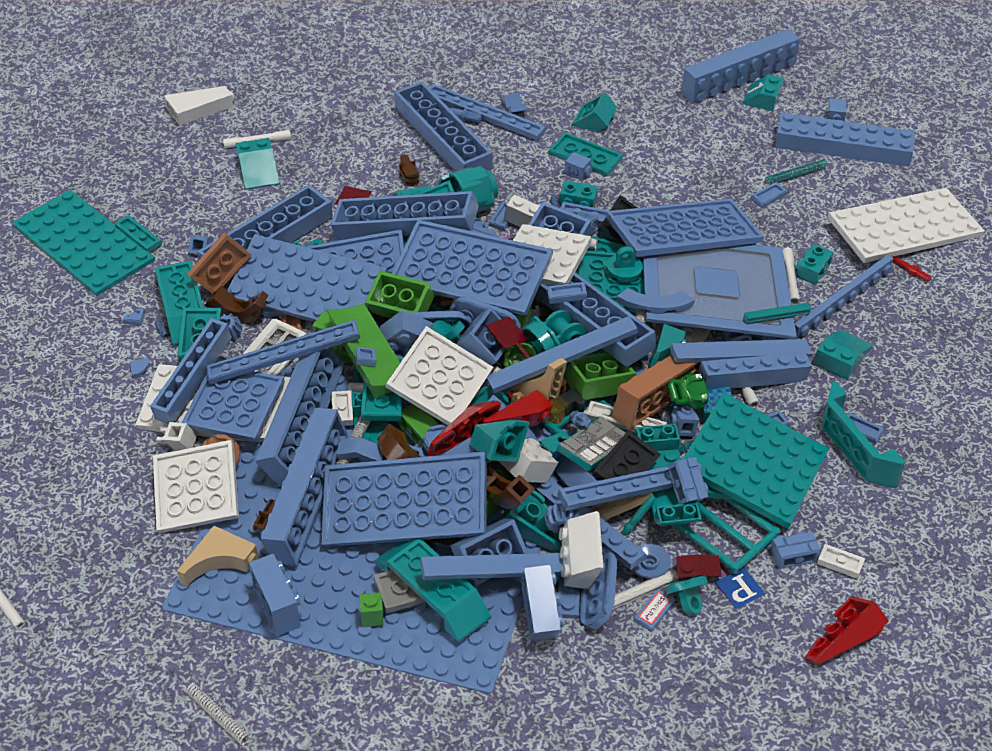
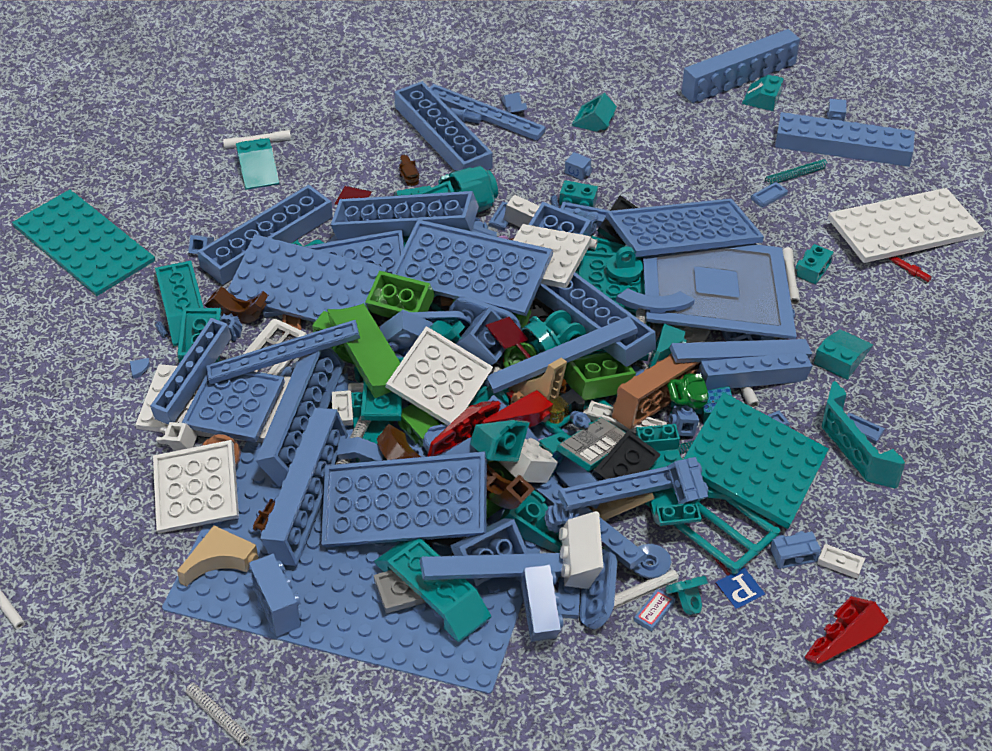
teal plate [114,215,162,253] -> none
medium blue tile [122,308,146,325] -> none
white slope [164,86,235,125] -> none
nougat plate [187,232,252,293] -> none
medium blue tile [354,346,377,367] -> none
bright green brick [359,592,384,627] -> none
medium blue tile [547,282,587,304] -> none
teal tile [548,132,623,177] -> none
teal piece [622,496,655,535] -> none
dark red slope [676,554,721,581] -> none
teal axle [743,303,812,323] -> none
medium blue plate [795,255,893,339] -> none

